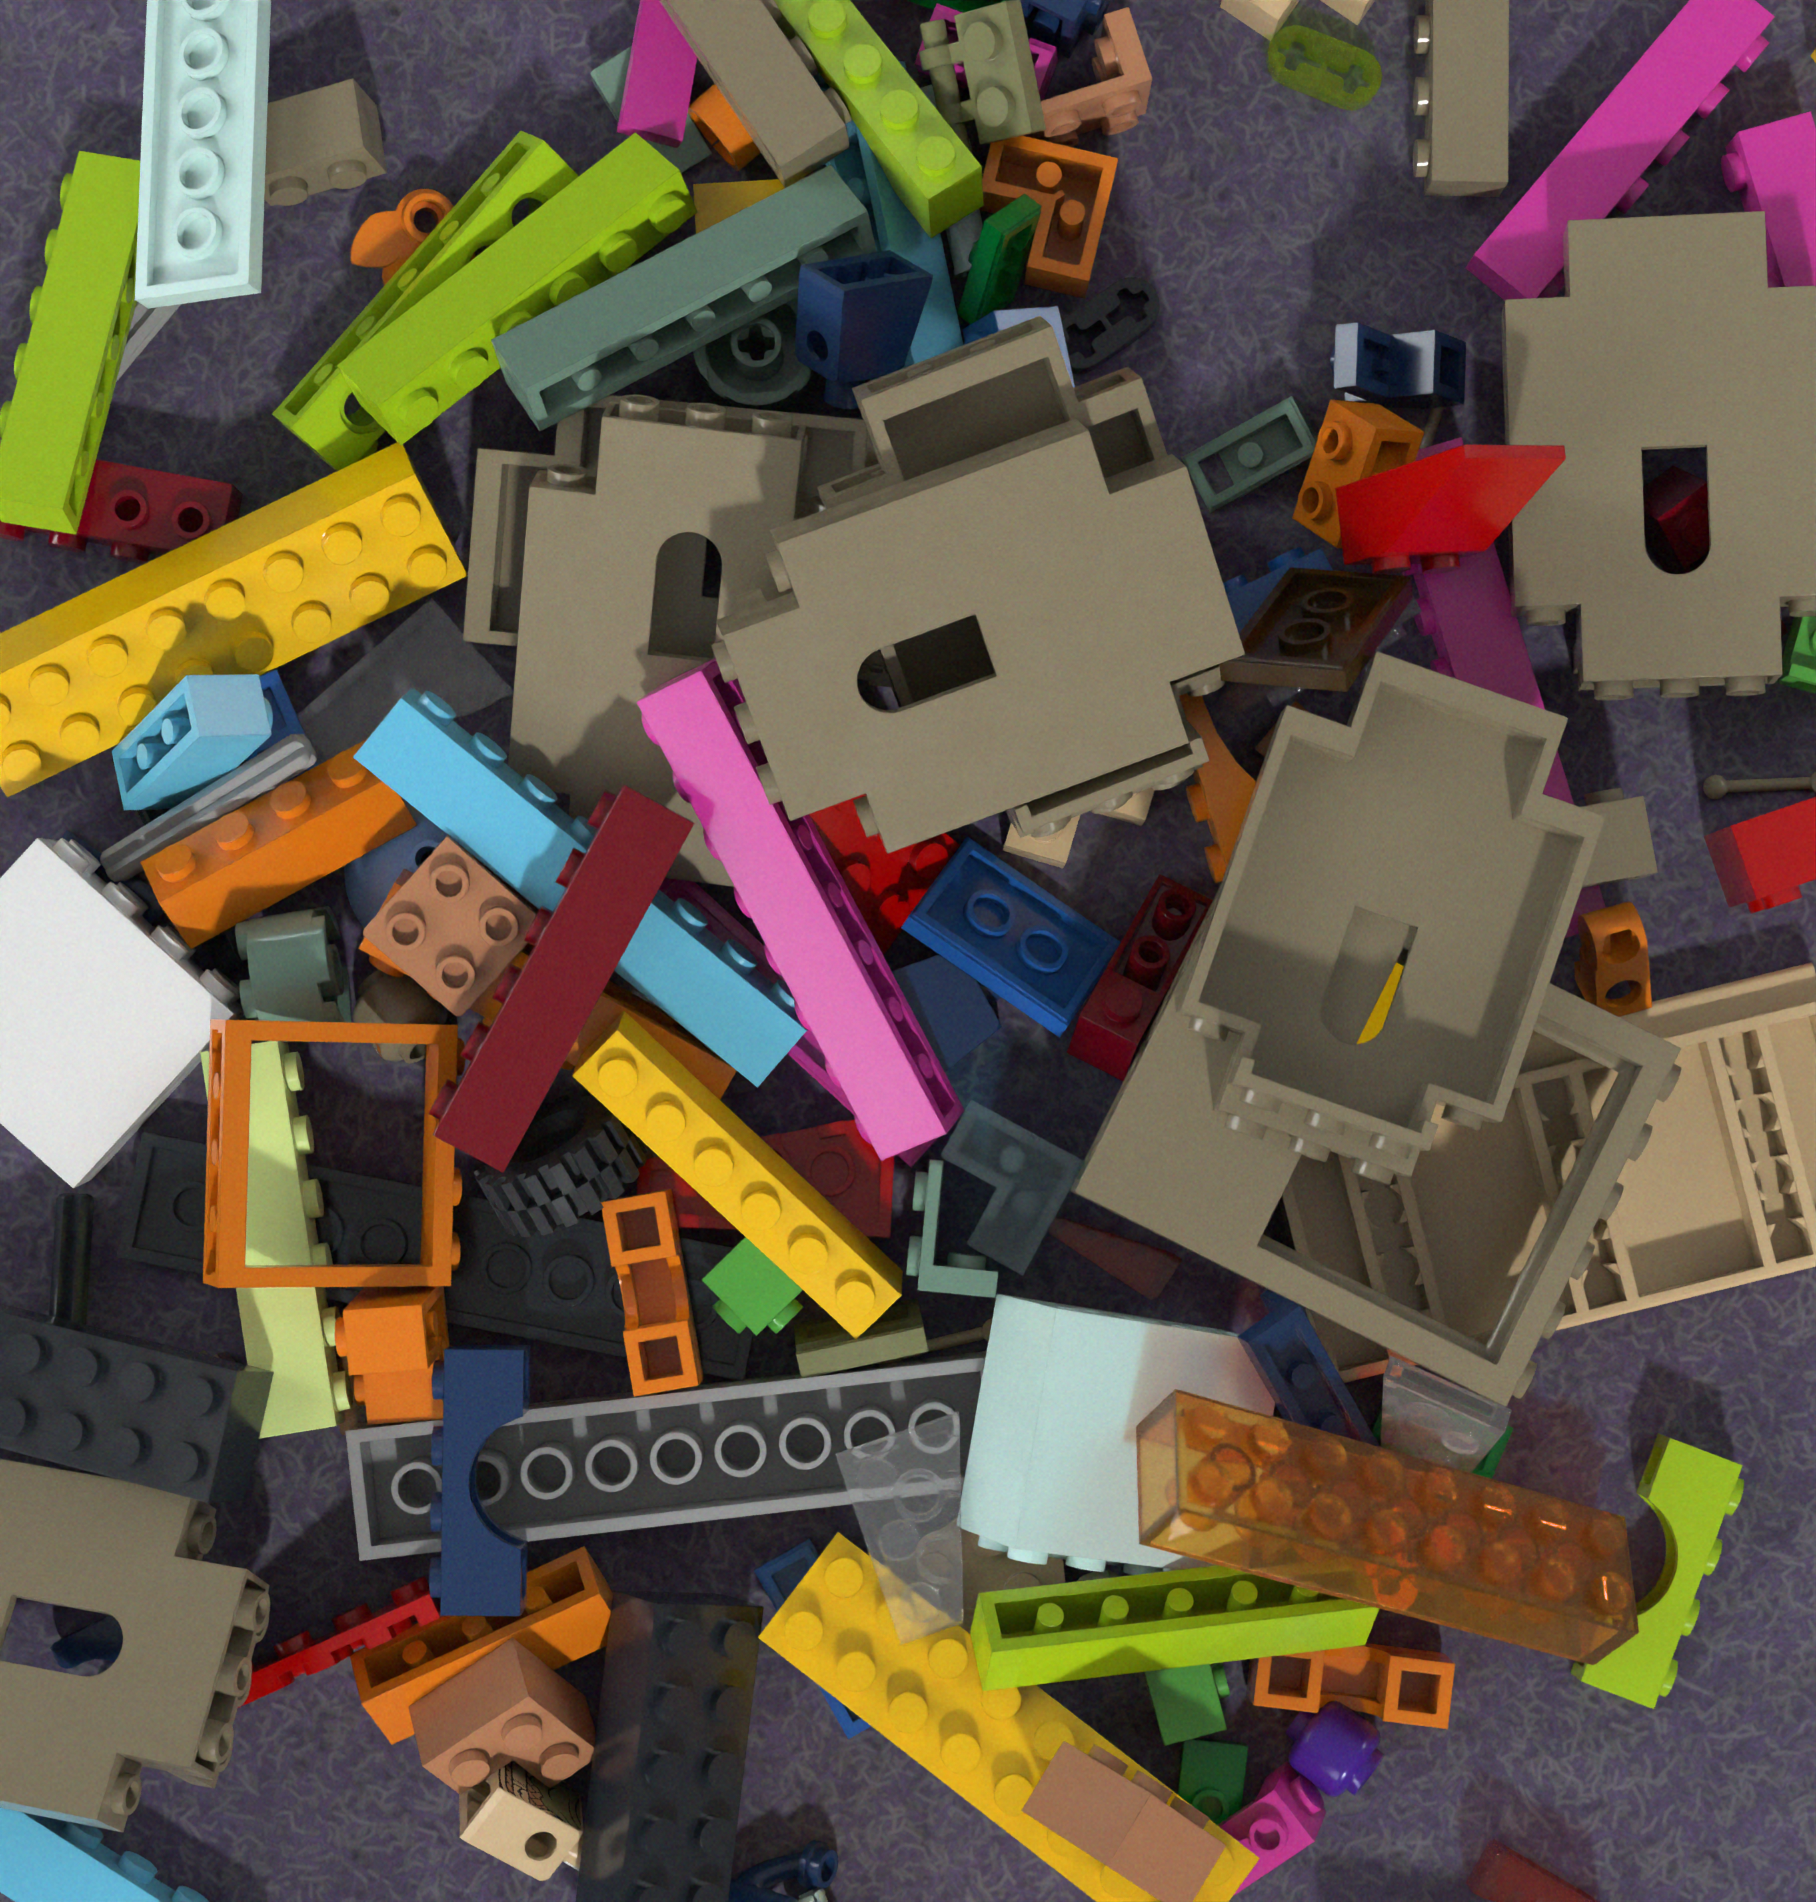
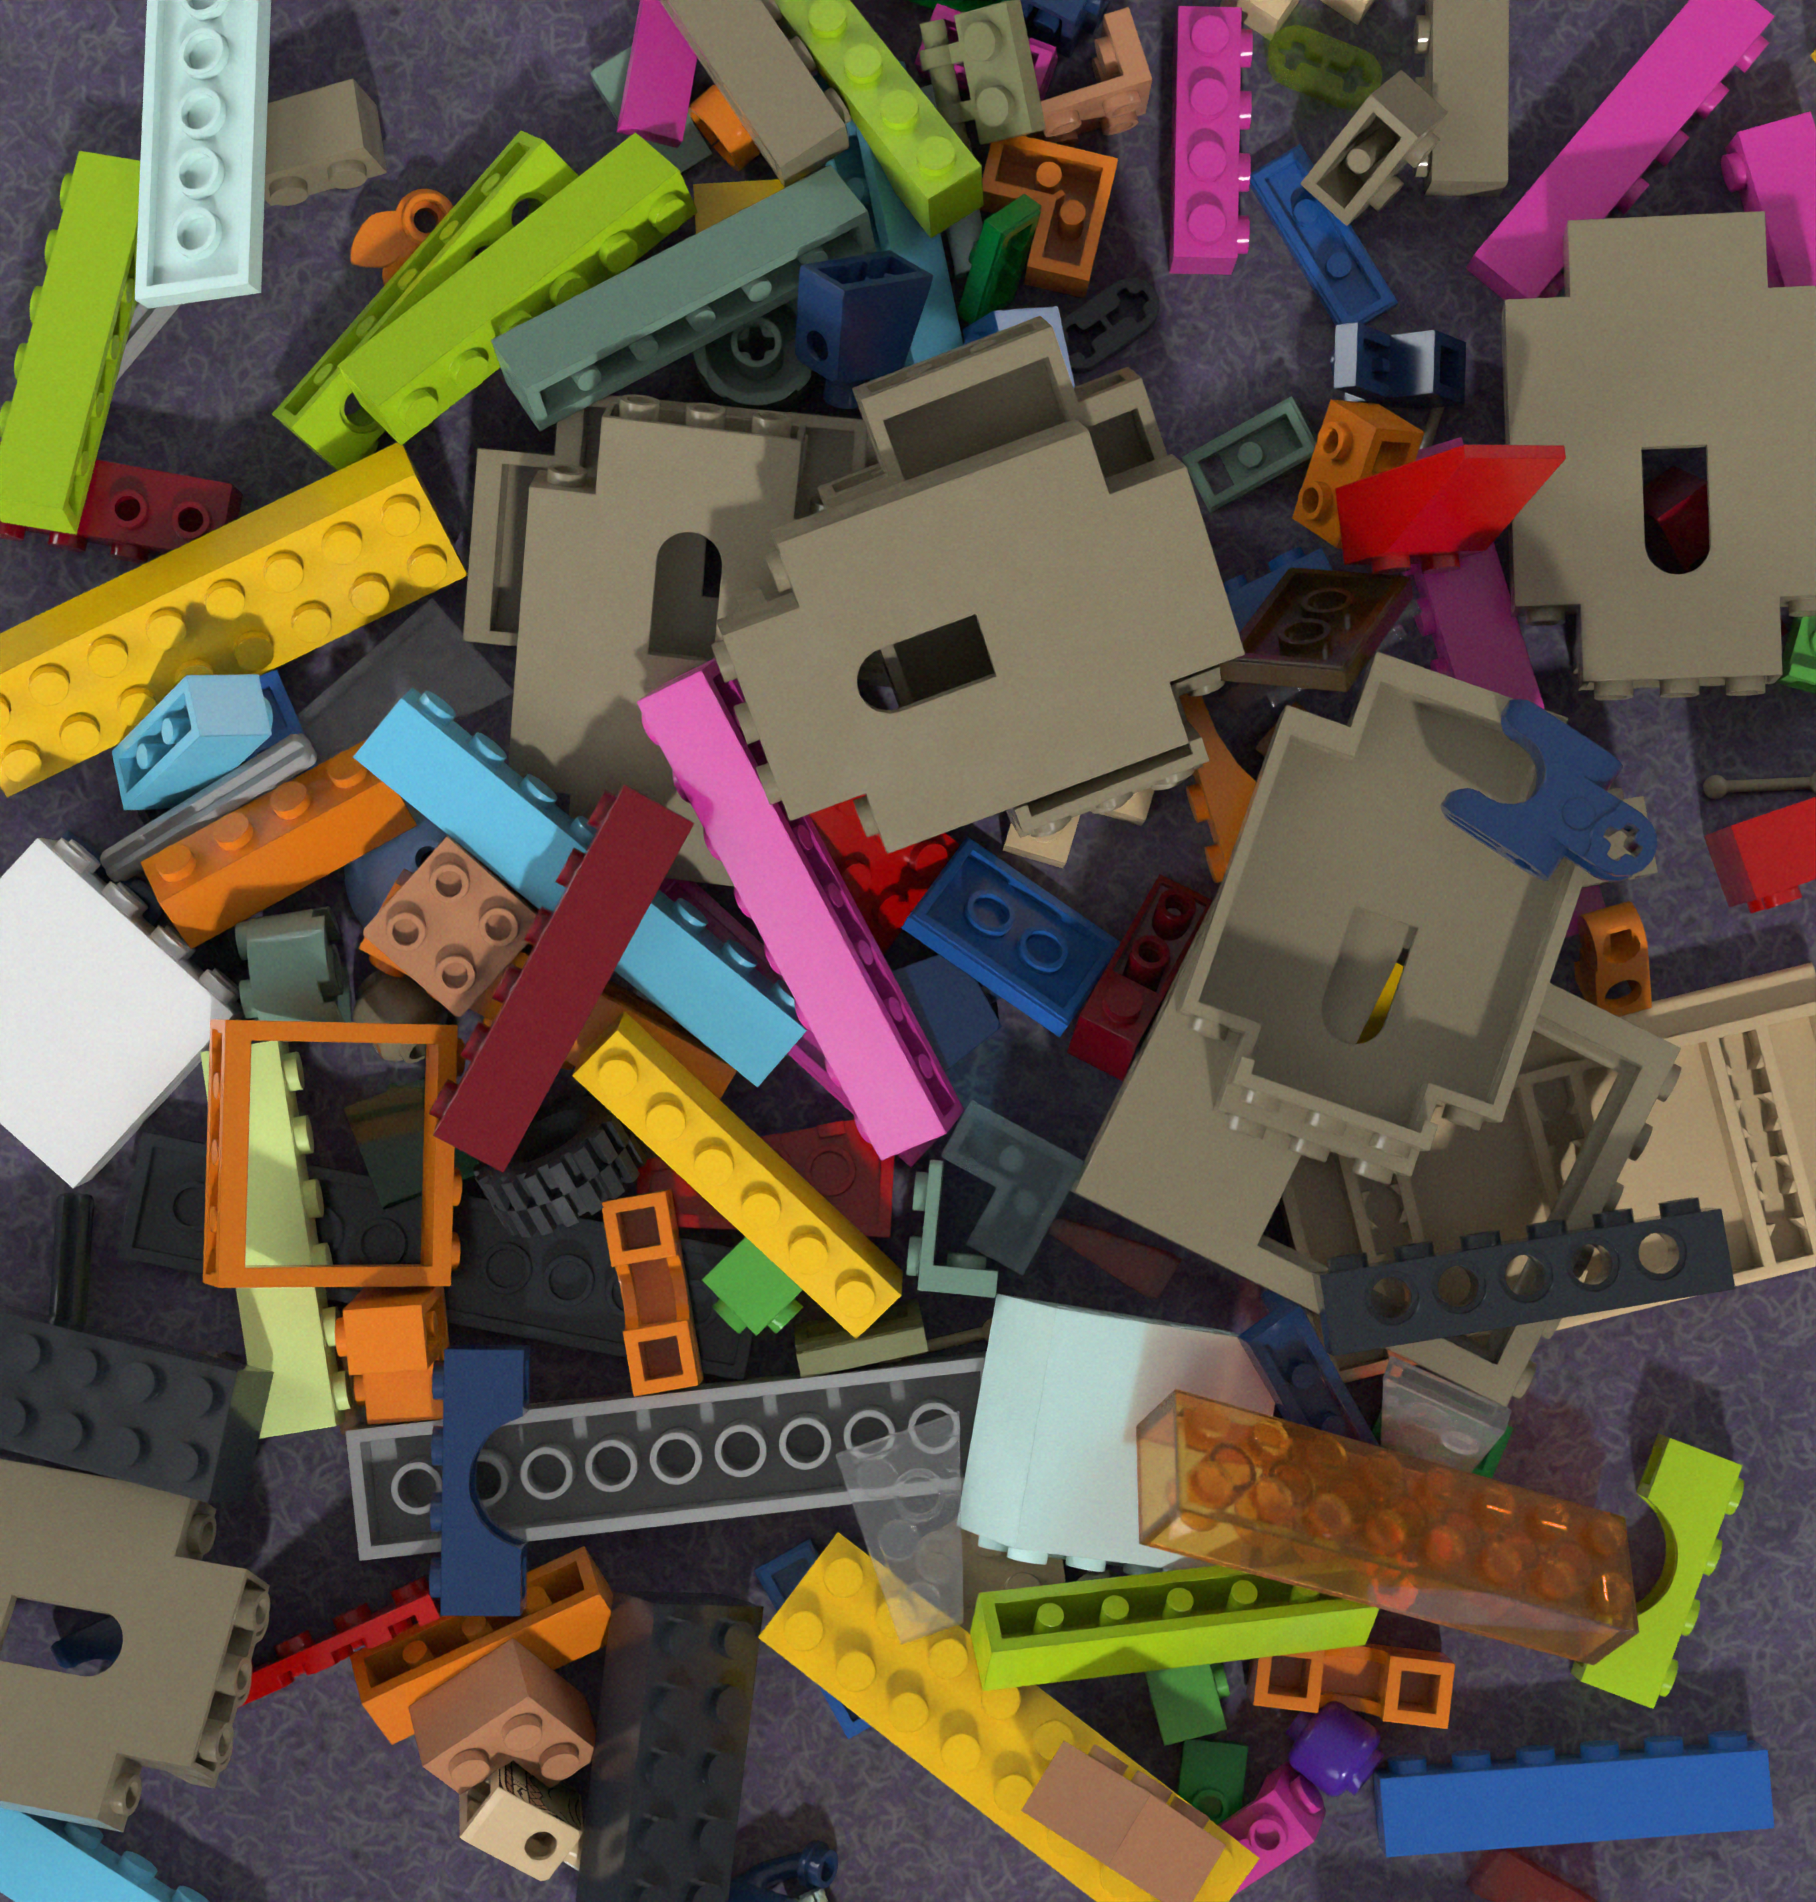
none -> piece [344,1077,480,1210]
none -> dark pink brick [1169,6,1253,275]
none -> blue tile [1250,144,1398,326]
none -> dark tan brick [1300,70,1448,226]
none -> black brick [1312,1197,1736,1356]
none -> blue brick [1373,1730,1774,1857]
none -> dark blue piece [1440,699,1657,882]

